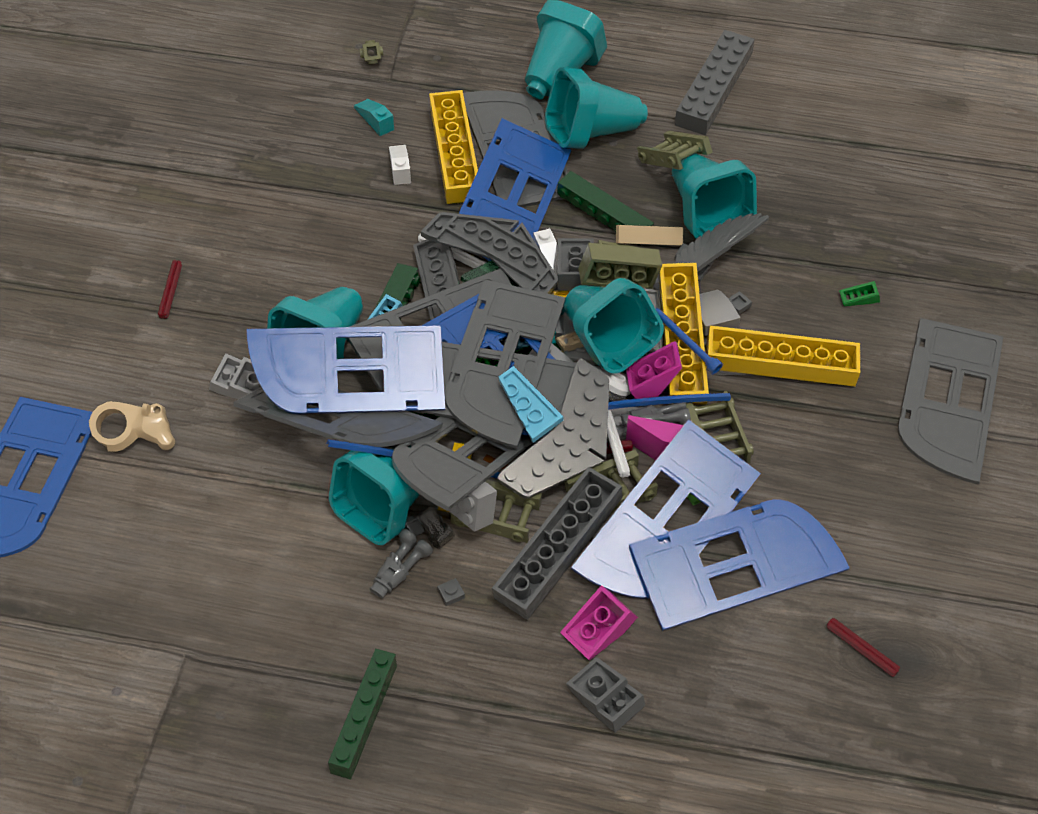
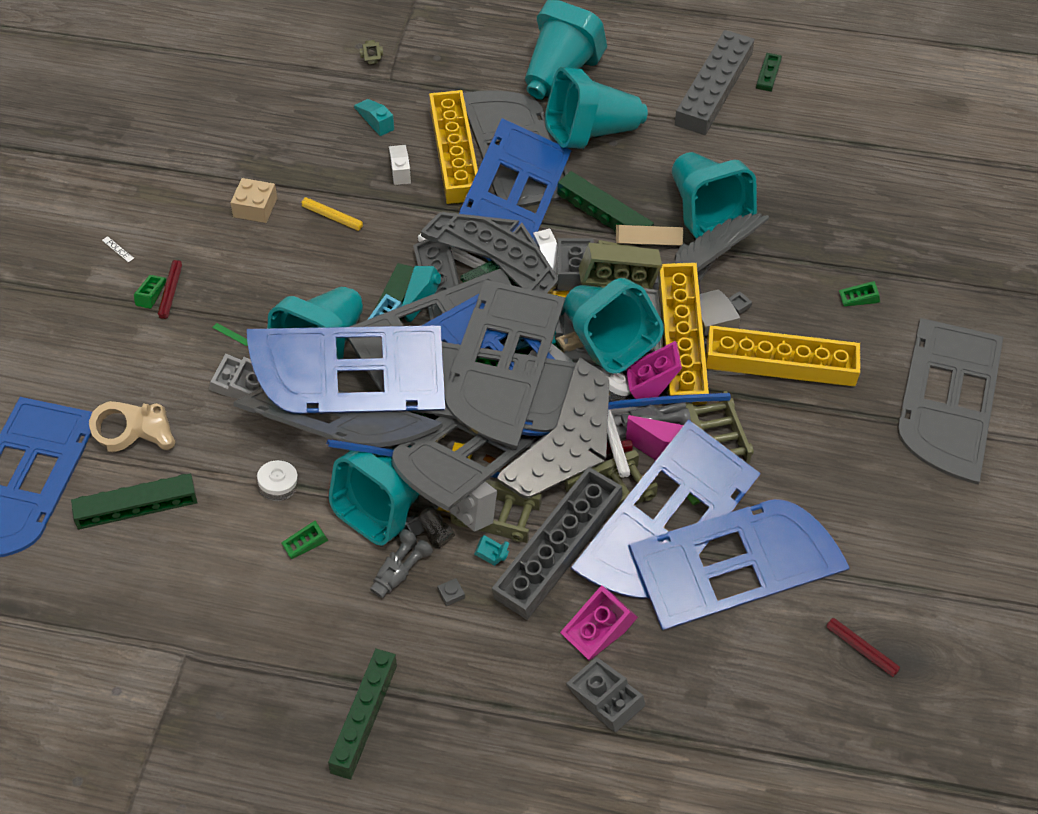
medium azure wing [498,366,564,443] -> none
olive fence [637,131,713,170] -> none
blue piece [656,308,723,375] -> none
none -> dark green brick [71,473,198,530]
none -> white sticker [102,236,134,262]
none -> green slope [134,275,166,309]
none -> green sticker [212,323,248,346]
none -> tan brick [230,178,277,223]
none -> white piece [257,460,297,501]
none -> green slope [281,521,328,559]
none -> yellow axle [301,197,363,231]
none -> teal slope [402,266,441,322]
none -> teal bracket [474,535,509,566]
none -> dark green tile [756,53,782,92]

